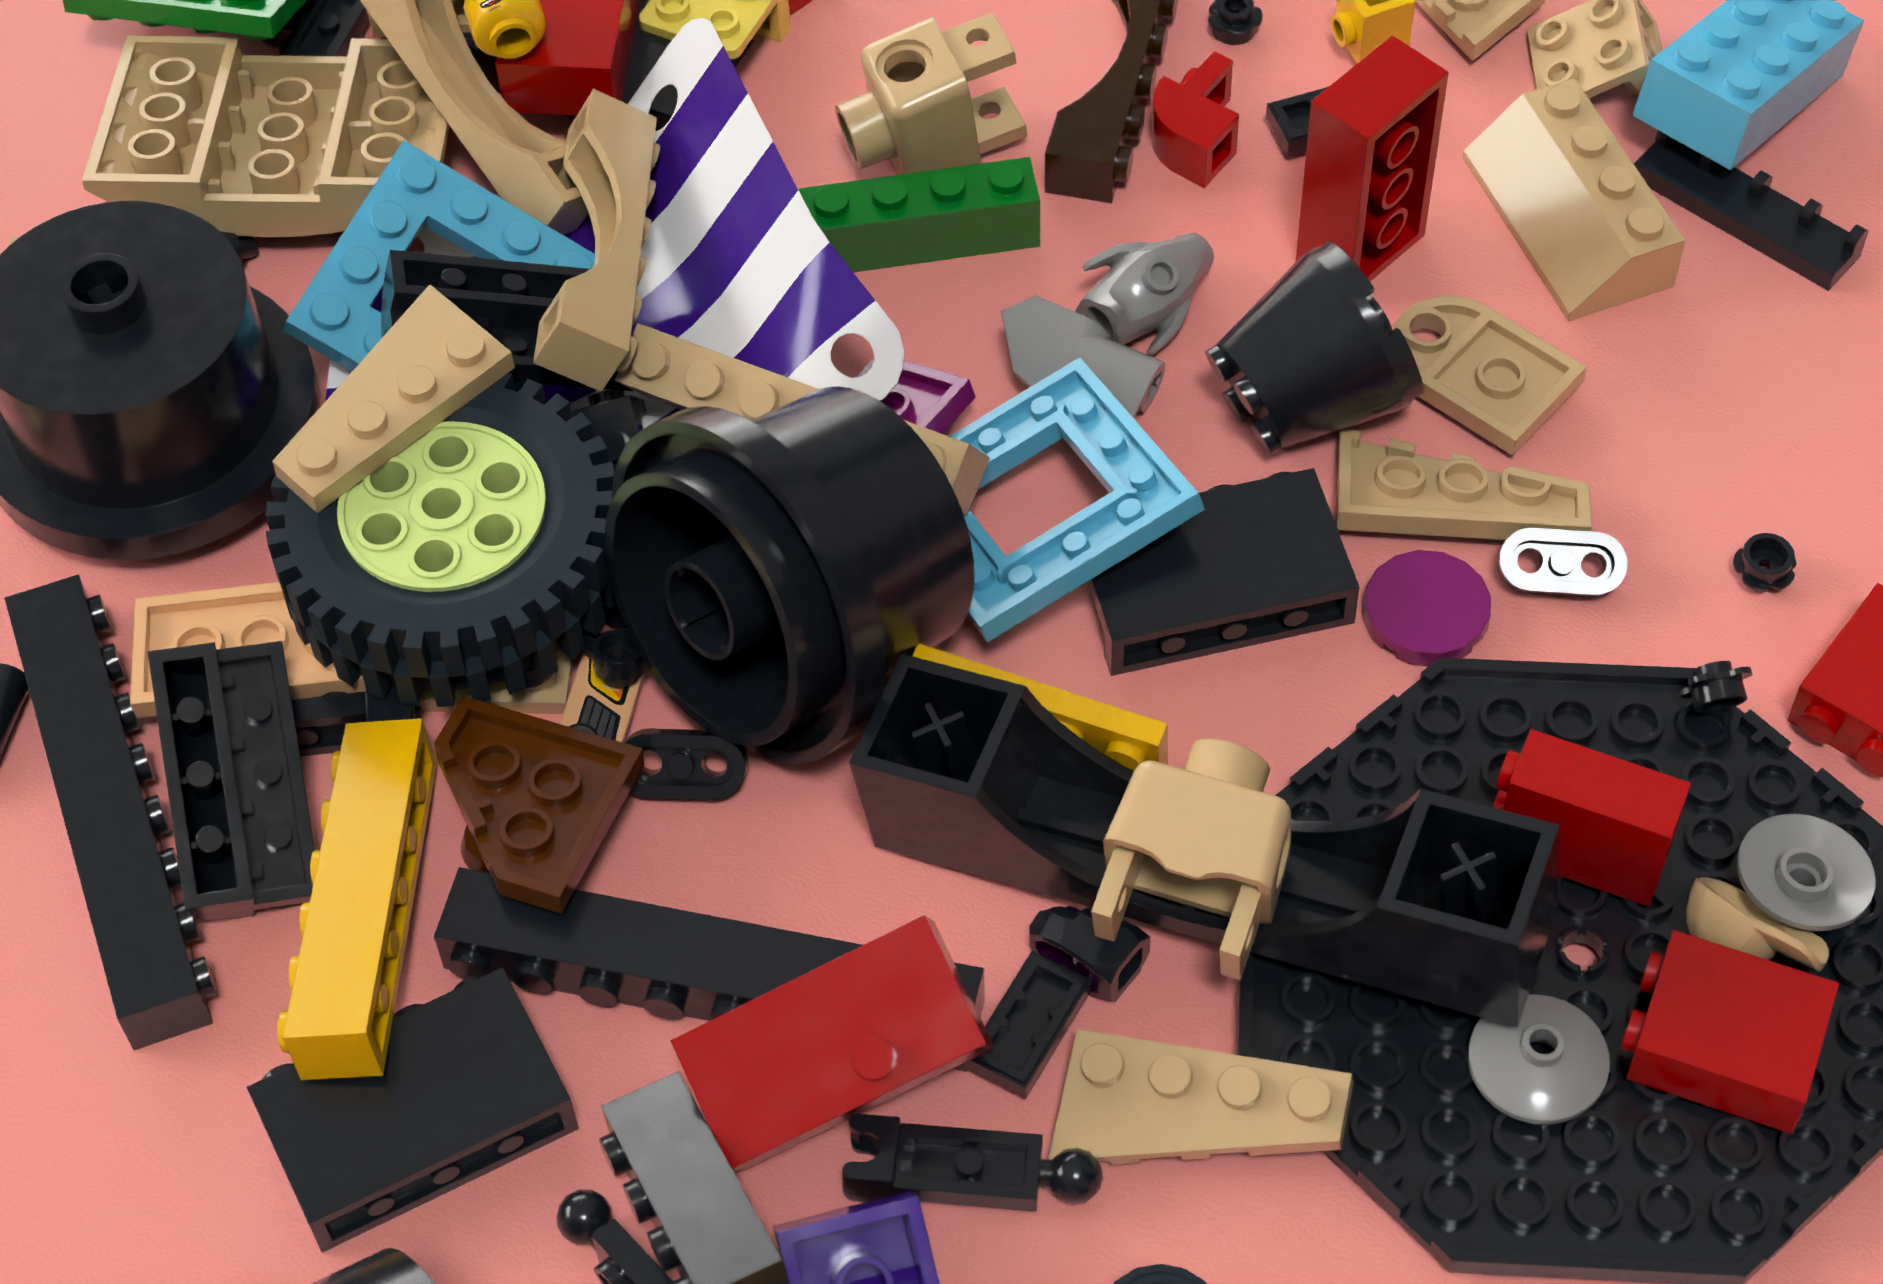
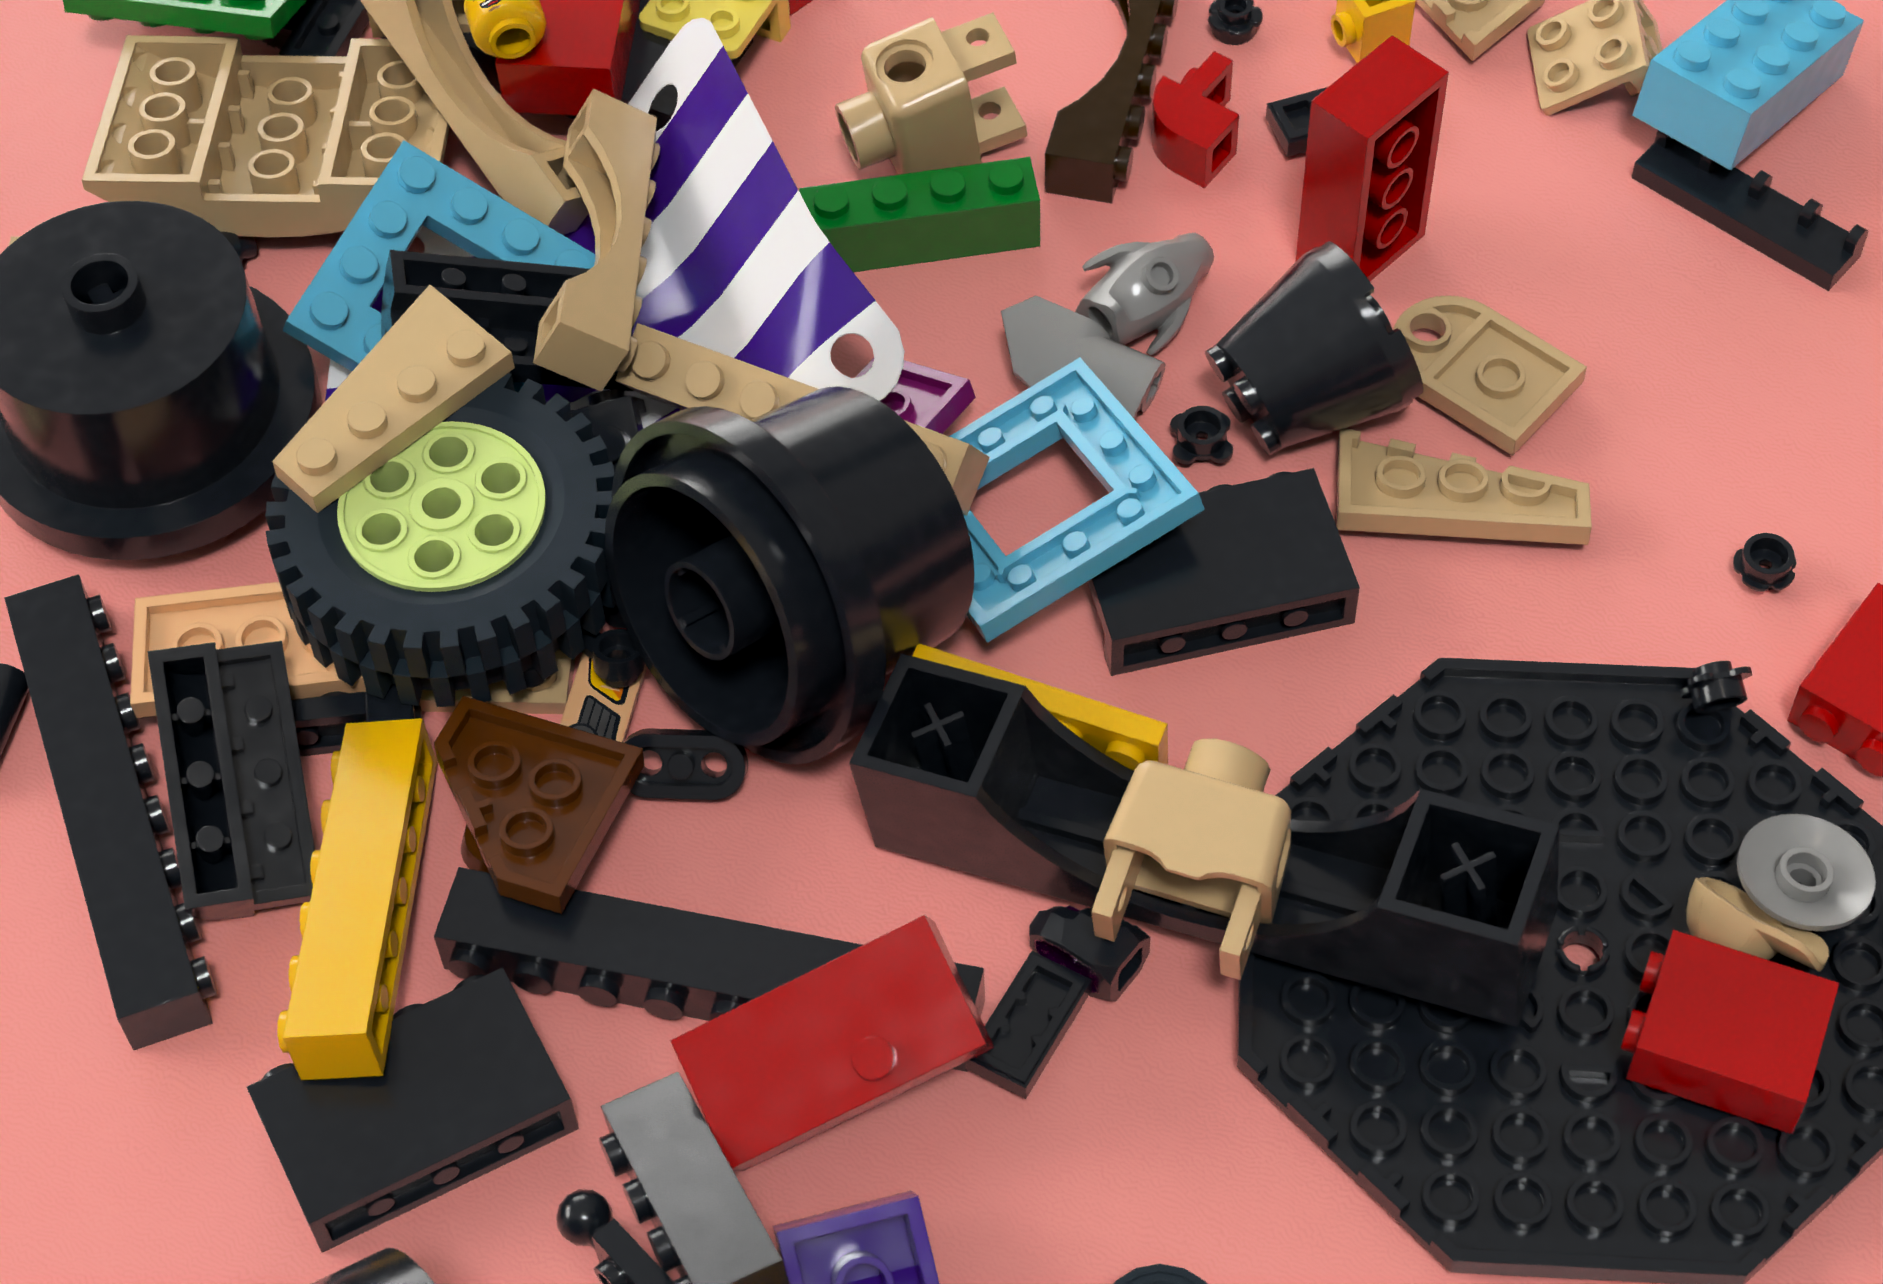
black plate [842,1114,1103,1211] -> none
tan wing [1048,1029,1354,1165] -> none
magenta tile [1363,550,1491,666] -> none
tan slope [1463,78,1686,322] -> none
light grey dish [1468,995,1610,1125] -> none
red brick [1493,729,1691,907] -> none
plate [1497,528,1628,598] -> none
none -> black plate [1170,406,1233,465]

